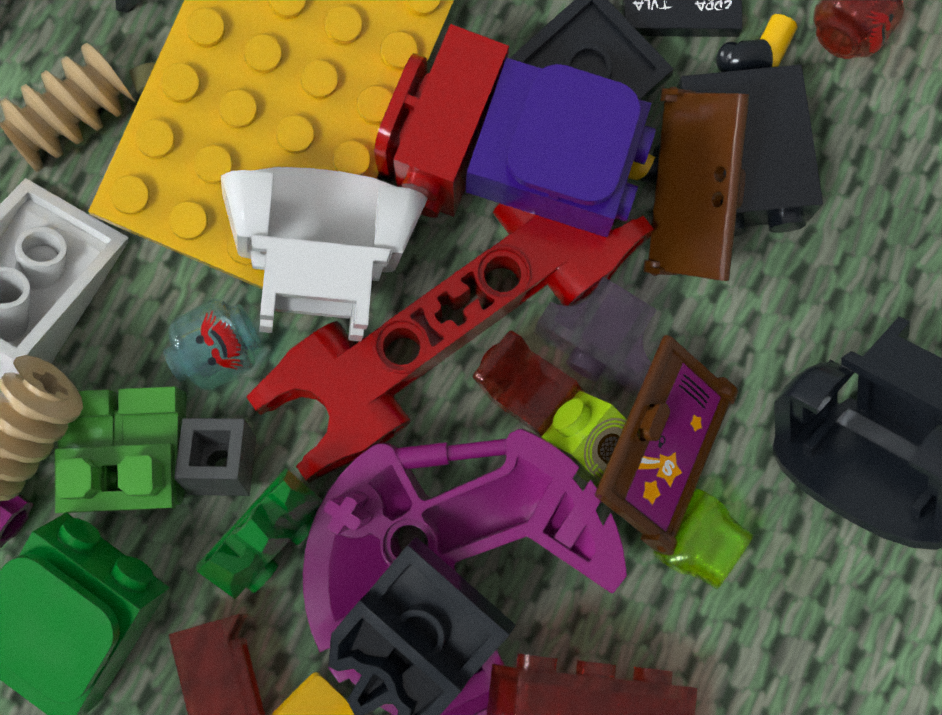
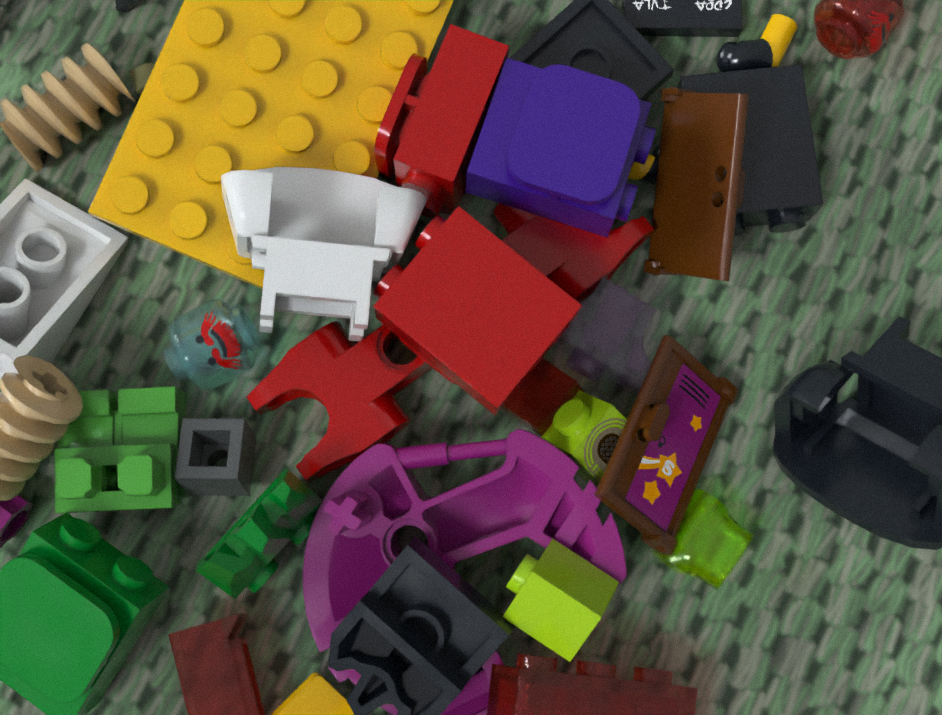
none -> red brick [373,206,582,416]
none -> lime brick [503,538,619,662]

